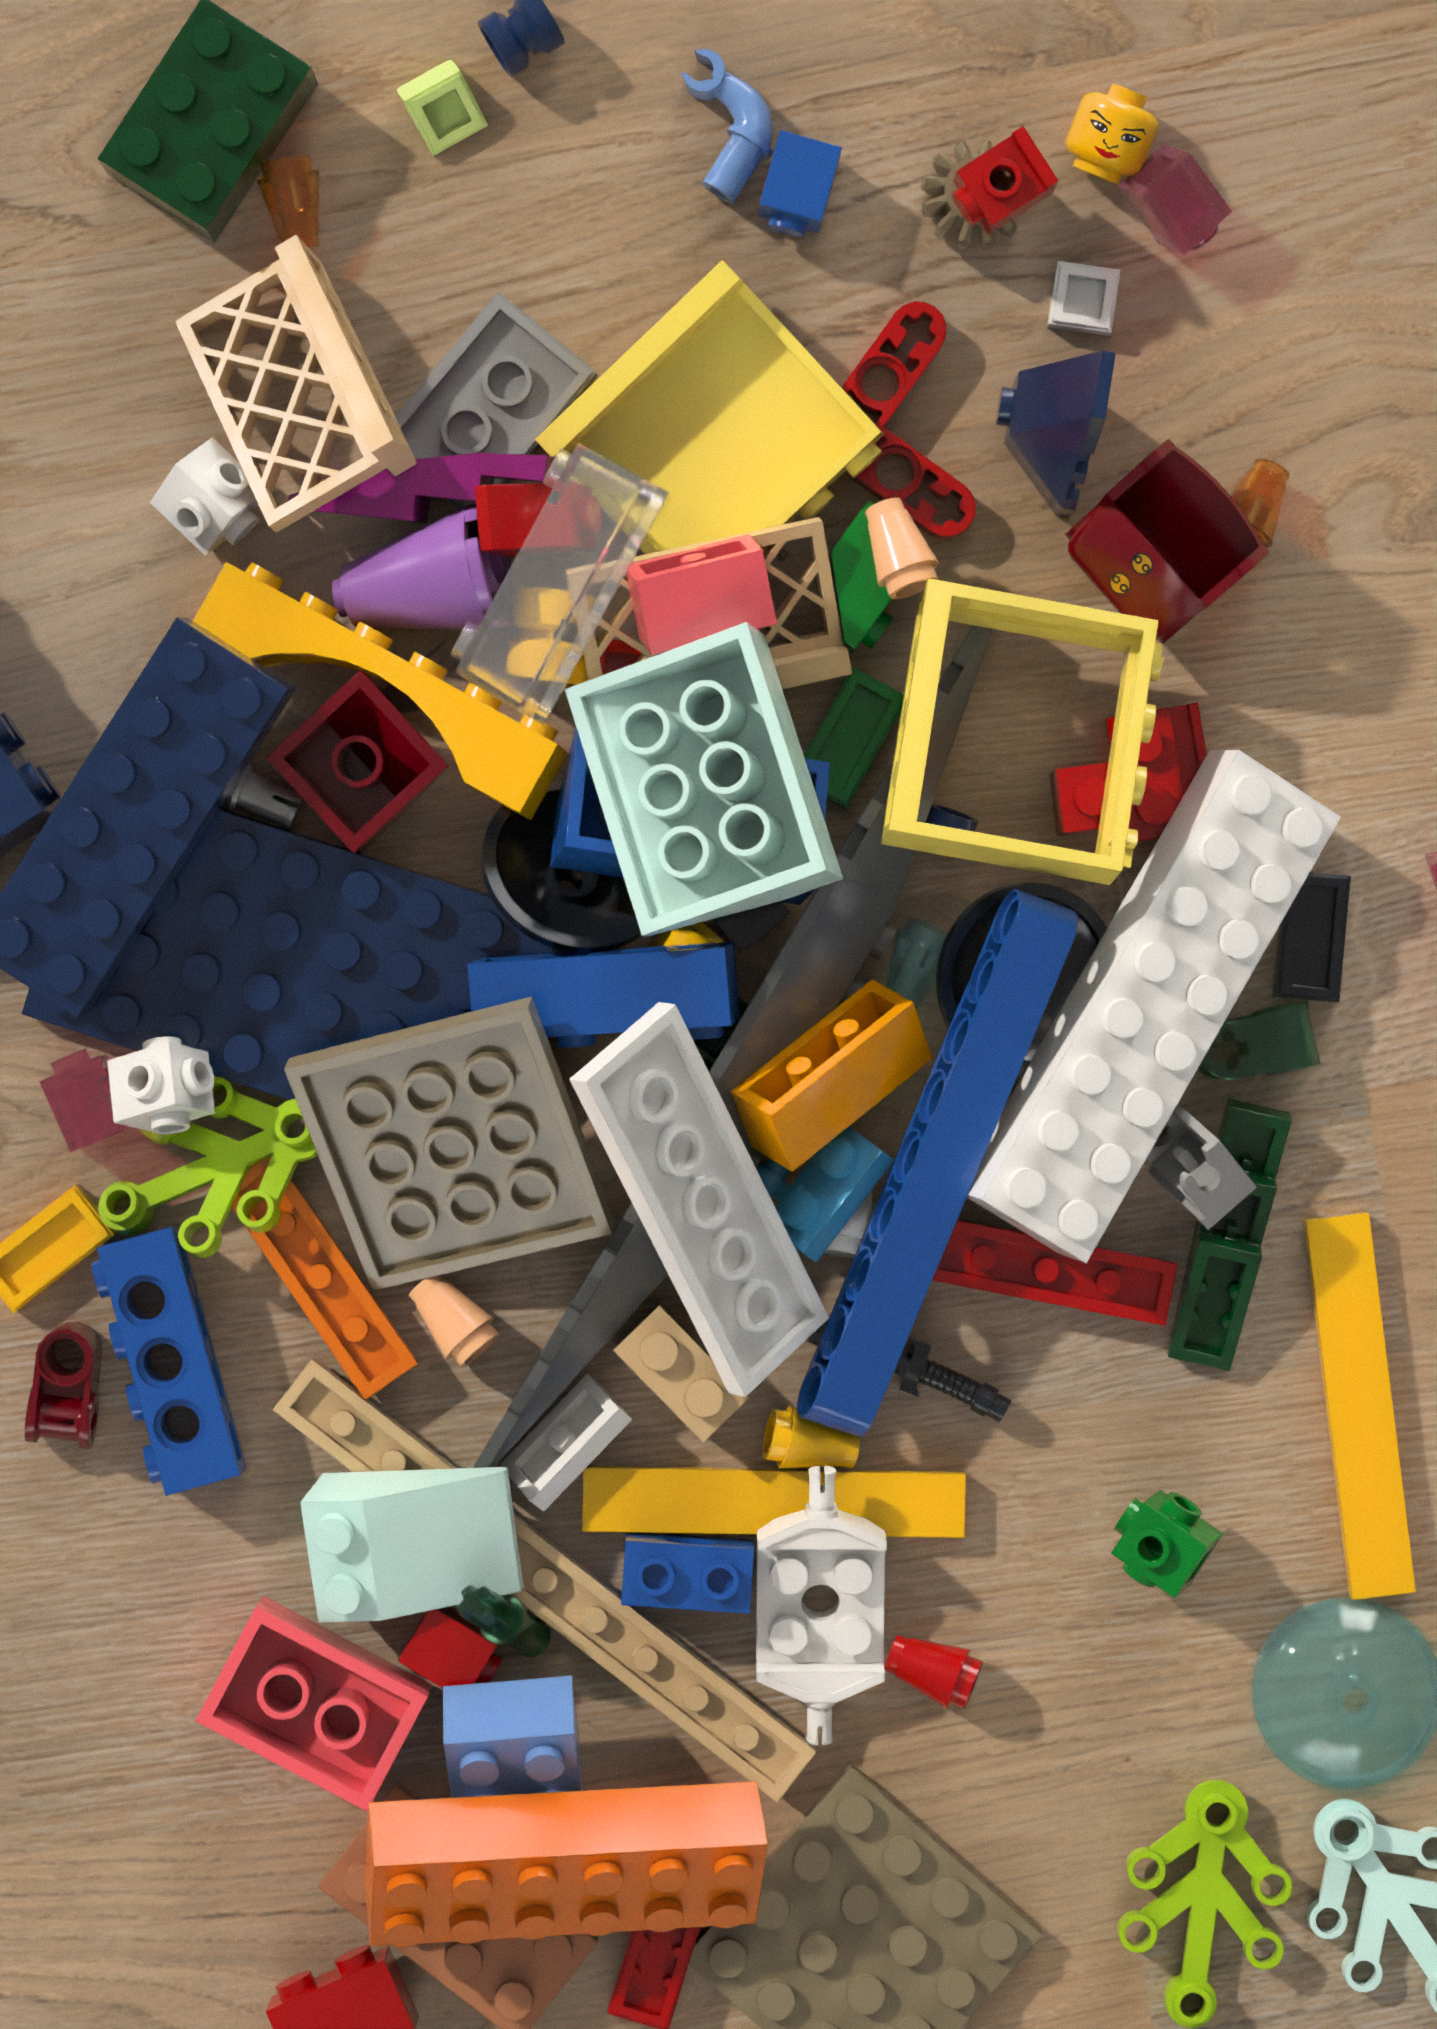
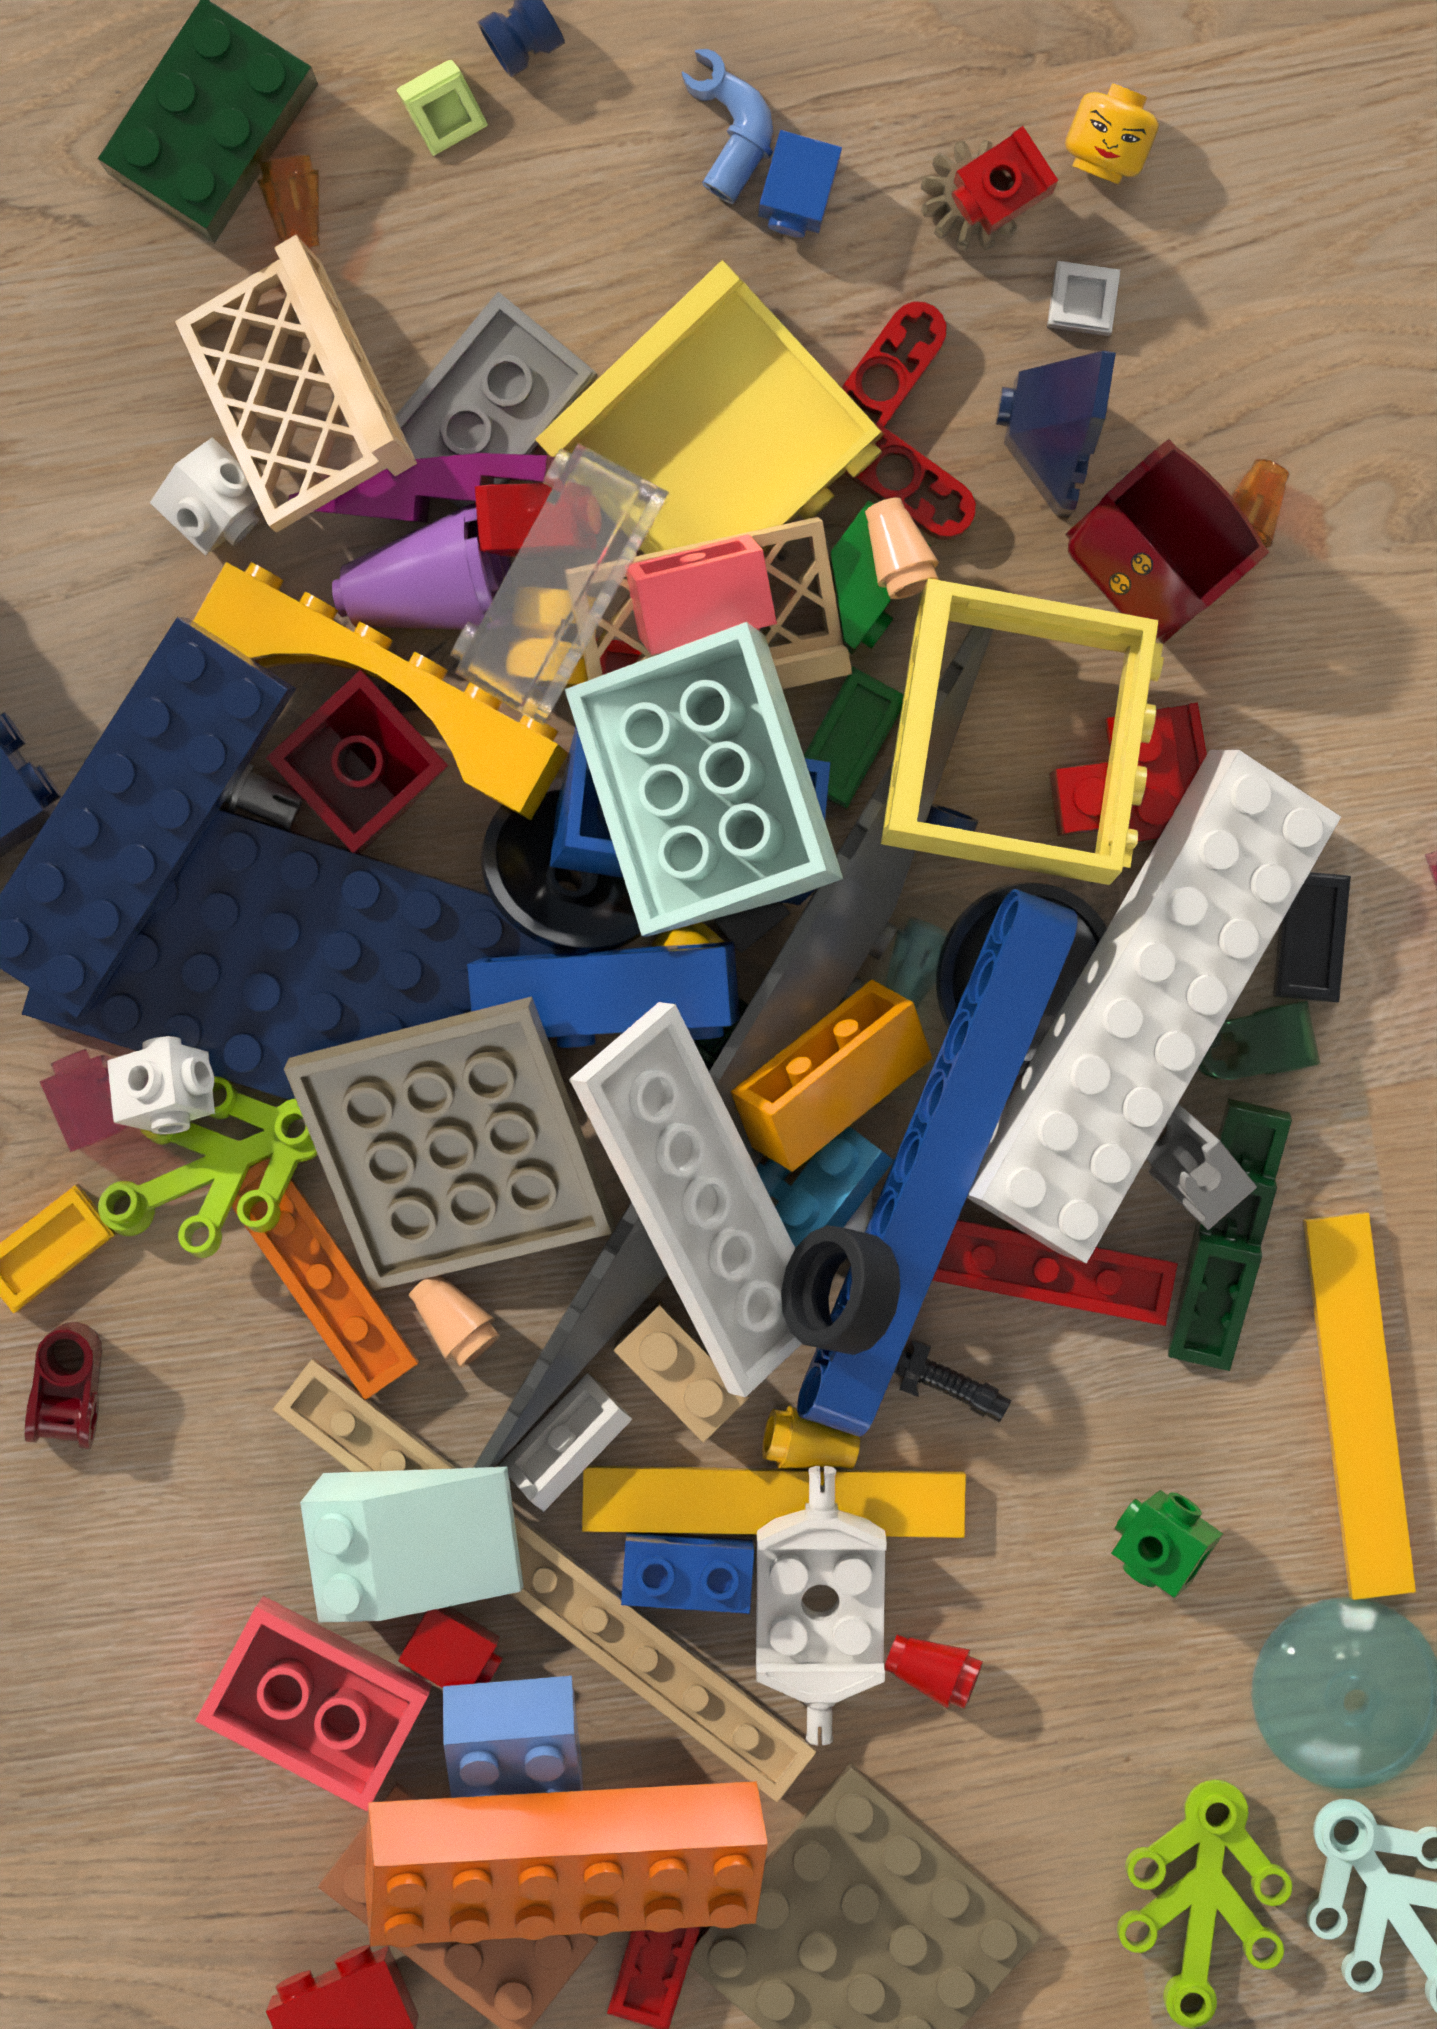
blue brick [92,1224,247,1496] -> none
clear green axle [457,1585,551,1658] -> none
clear pink brick [1117,144,1232,254] -> none
none -> black tyre [781,1225,901,1355]

